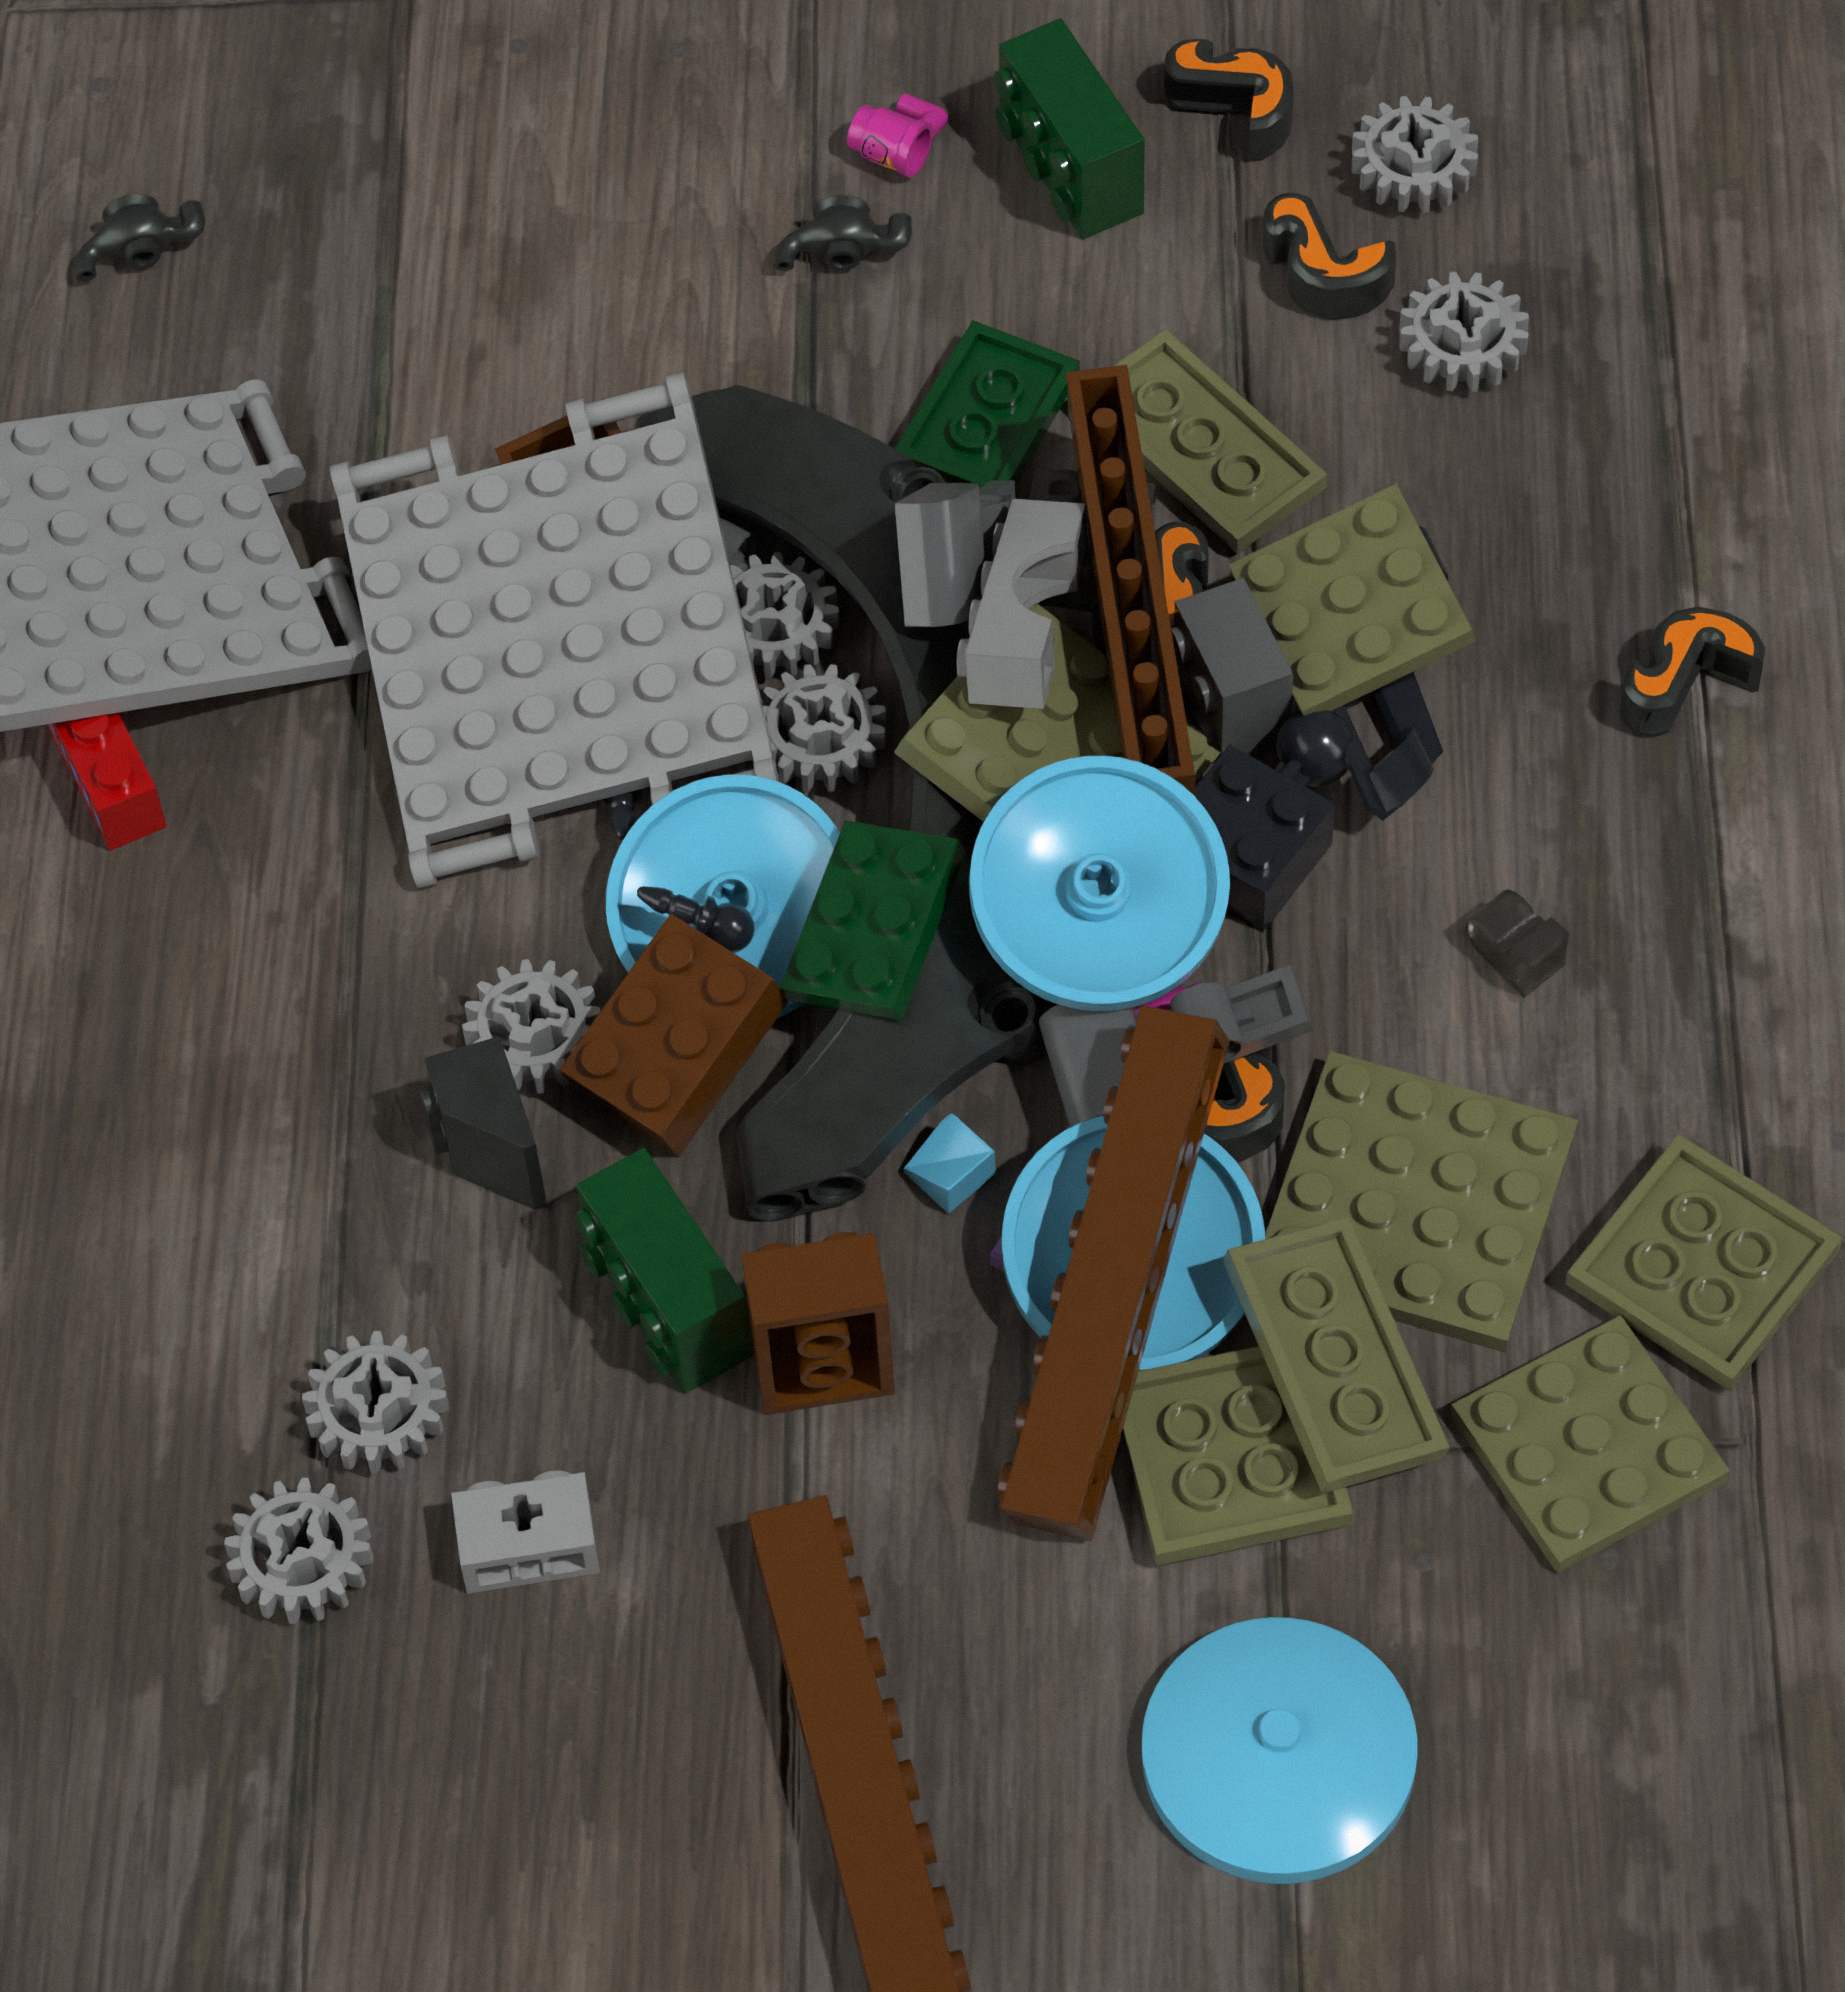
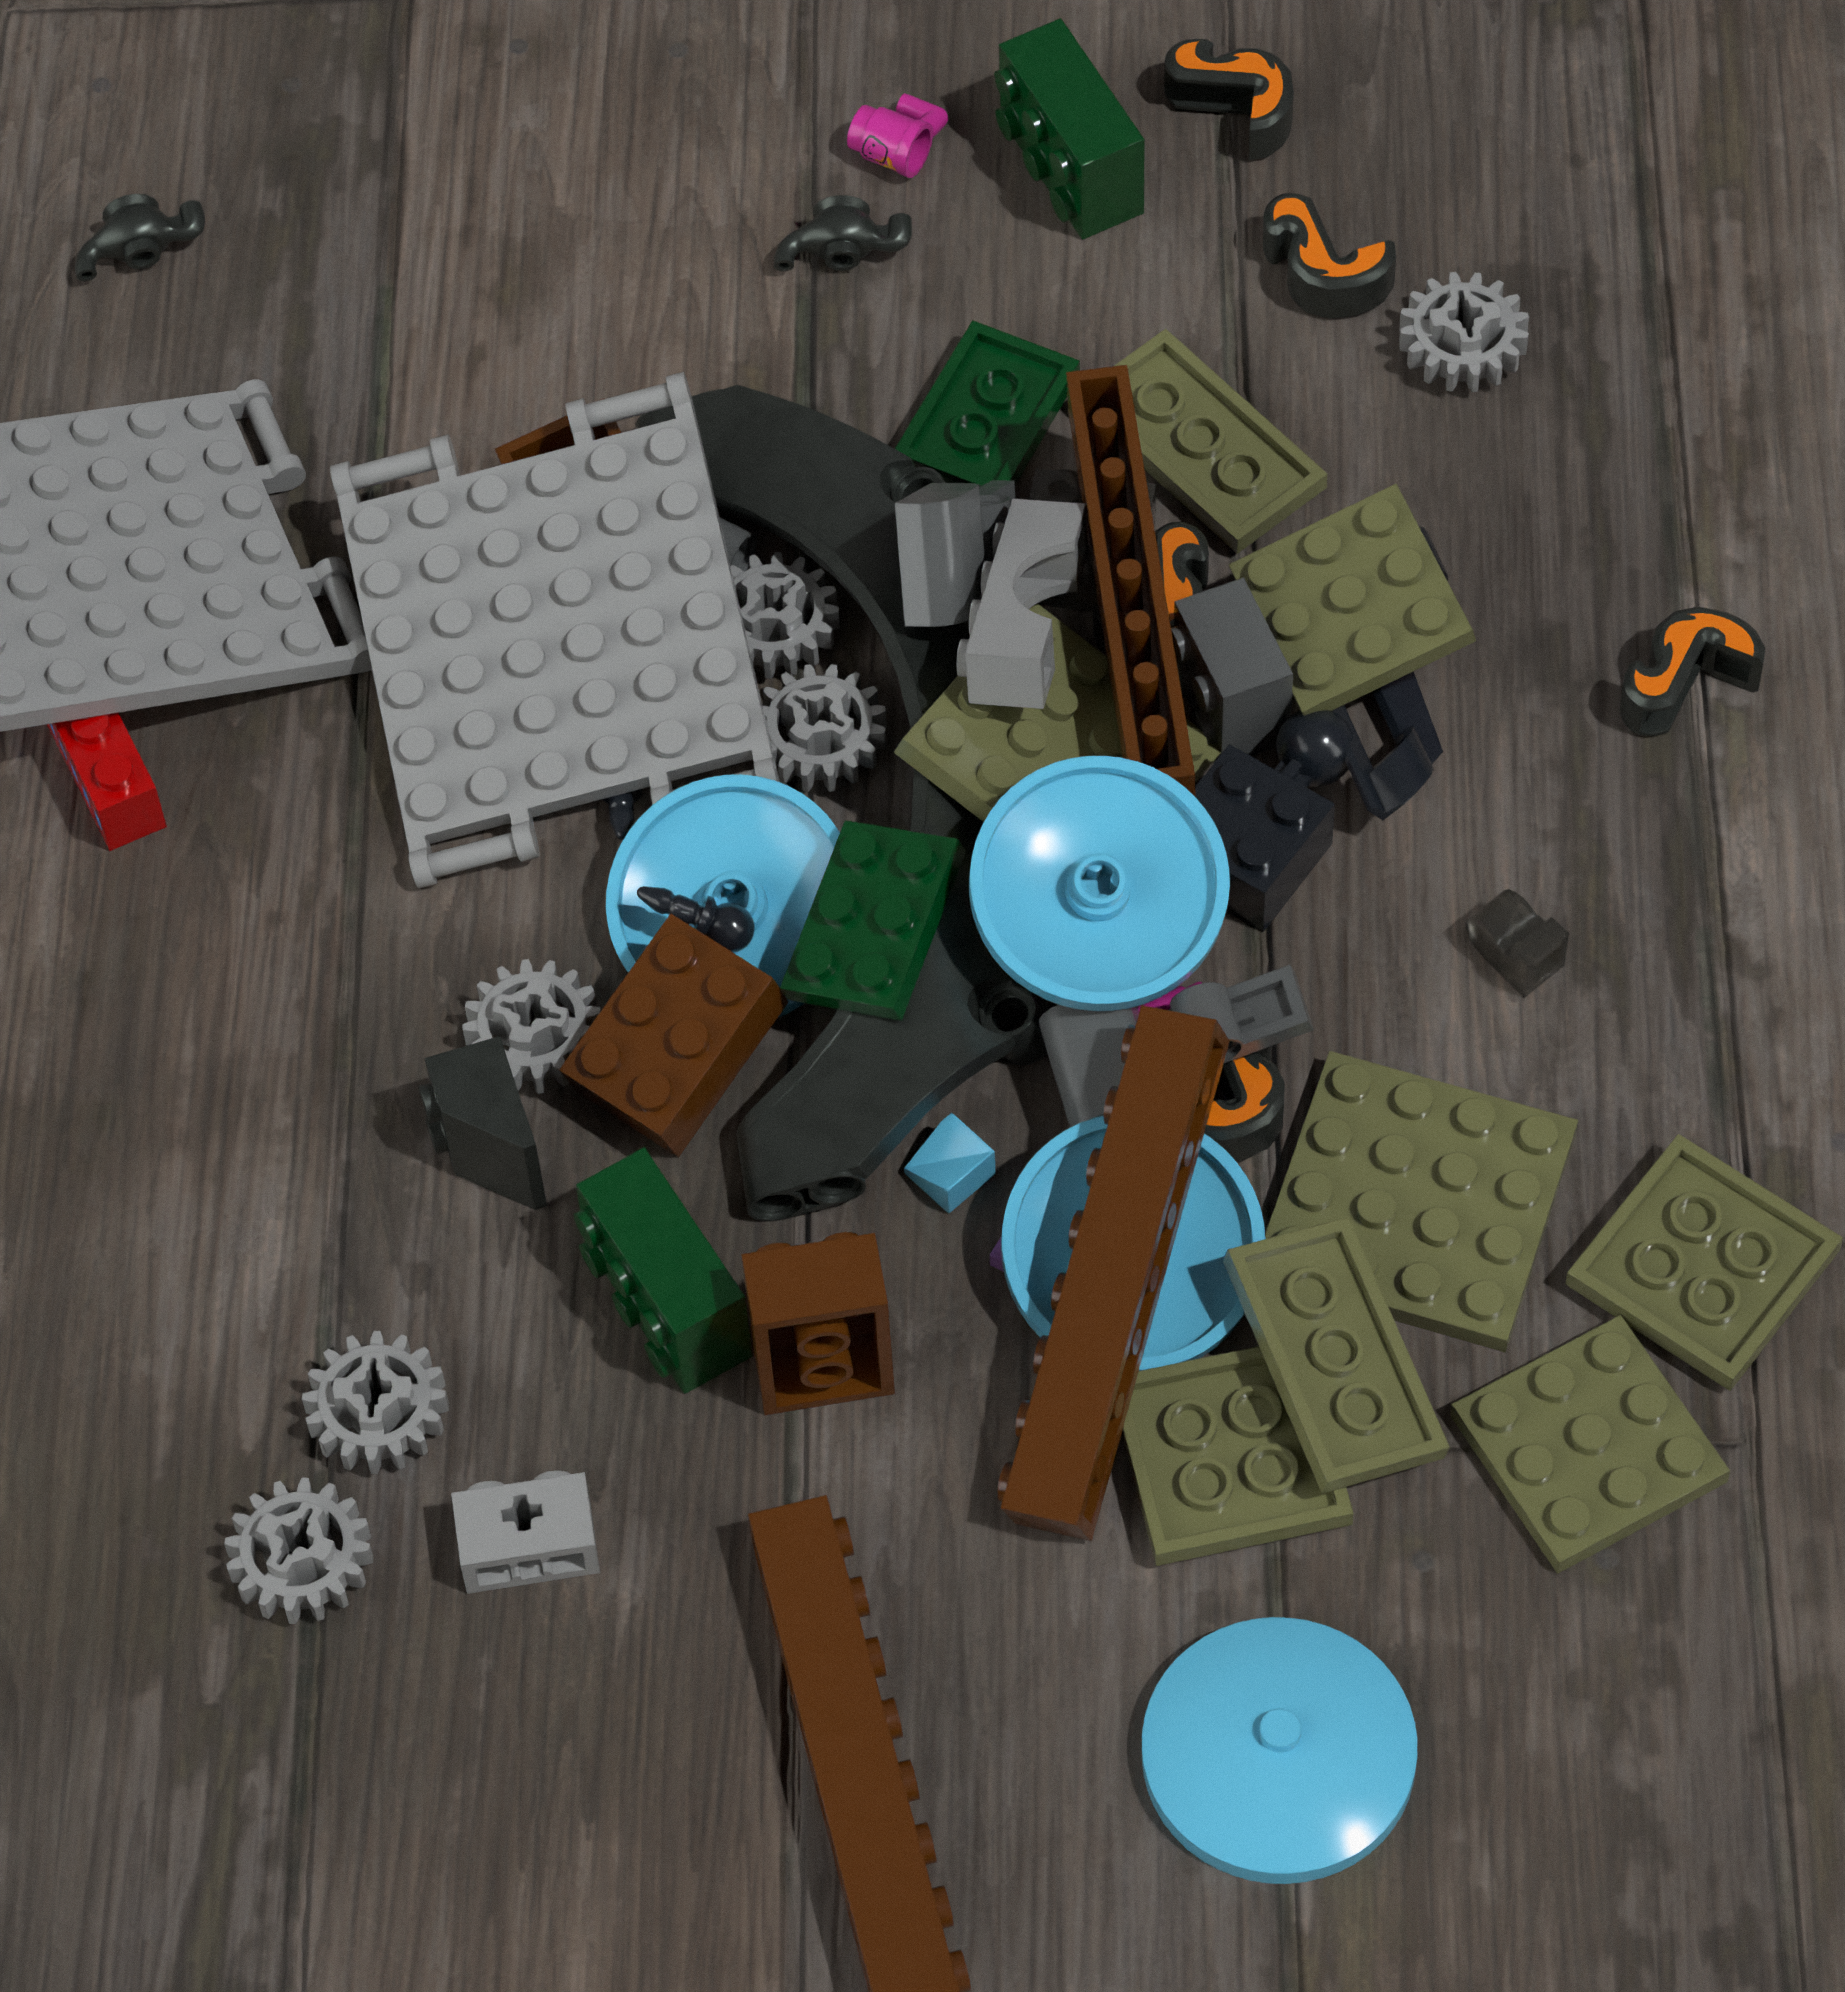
light grey gear [1351,96,1478,213] -> none

